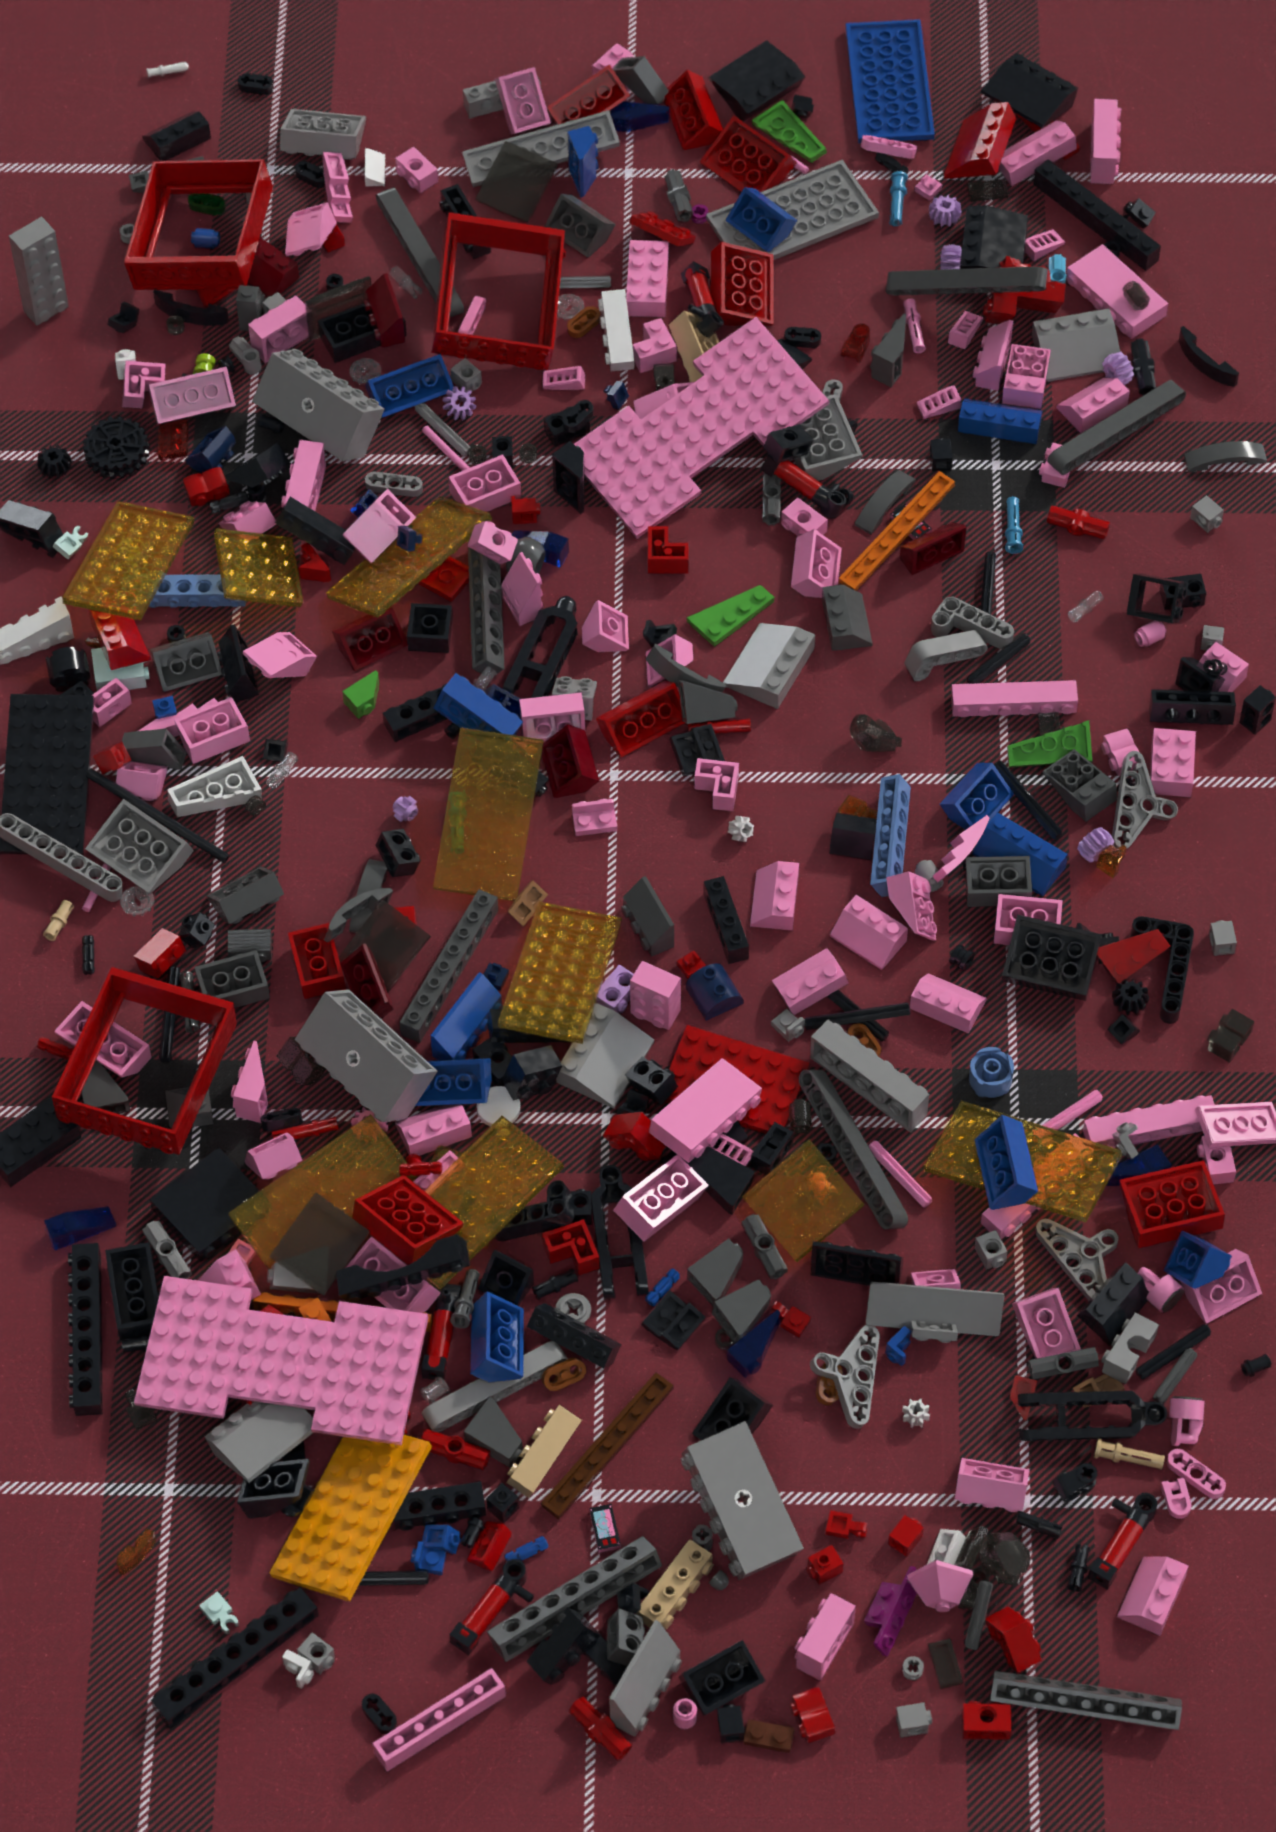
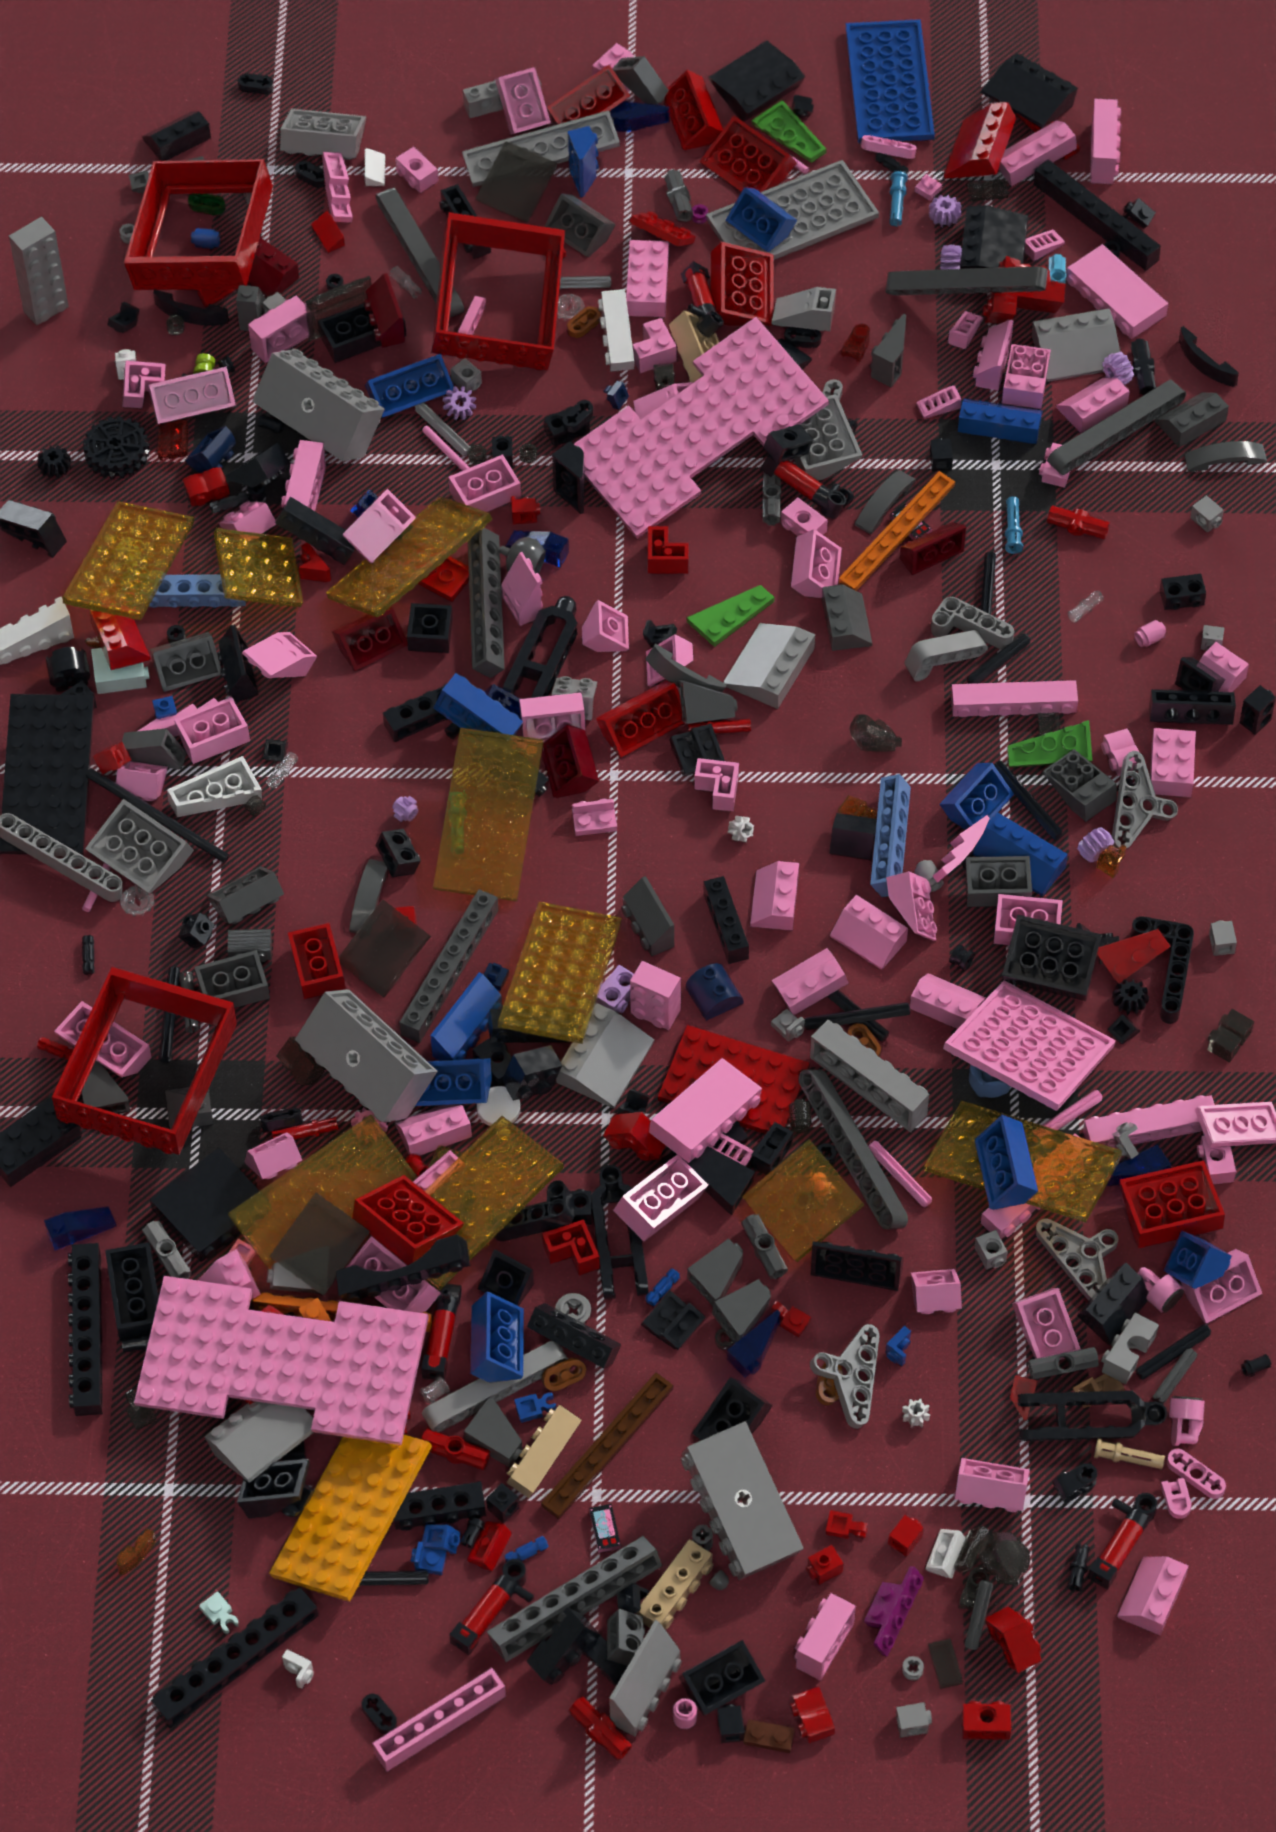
tan pin [43,900,74,941] -> none
light aqua plate [53,526,88,559] -> none
bright pink brick [93,678,132,727] -> none
red brick [134,928,186,979] -> none
white piece [147,62,189,78] -> none
light grey piece [229,336,262,374] -> none
bright pink slope [231,1041,268,1123] -> none
bright pink slope [285,202,336,256] -> none
light grey brick [297,1632,335,1674] -> none
dark grey slope [324,888,393,942] -> none
dark red slope [340,944,394,1018] -> none
bright green slope [342,670,379,719] -> none
clear gear [350,358,381,385] -> none
light grey beam [365,472,423,497] -> none
dark blue tile [397,525,422,551] -> none
red axle [399,1161,443,1176] -> none
dark grey pin [450,1269,480,1329] -> none
bright pink brick [468,521,518,565] -> none
clear axle [473,665,497,691] -> none
medium nougat slope [507,880,548,926] -> none
black pin [532,1268,578,1300] -> none
bright pink slope [543,366,585,390] -> none
black brick [625,1056,679,1105] -> none
red tile [677,951,706,979] -> none
light grey bracket [865,1282,1005,1343] -> none
bright pink pin [903,299,926,354] -> none
bright pink slope [907,1560,973,1612] -> none
dark grey brick [991,1670,1182,1730] -> none
black axle [1016,1511,1063,1540] -> none
clear smoke brick [1123,281,1150,310] -> none
black window [1126,573,1187,623] -> none
black pin [1203,659,1228,676] -> none
none -> blue plate [514,1393,556,1423]
none -> light grey slope [772,287,836,331]
none -> bright pink plate [943,980,1116,1111]
none -> dark grey slope [1155,392,1229,448]

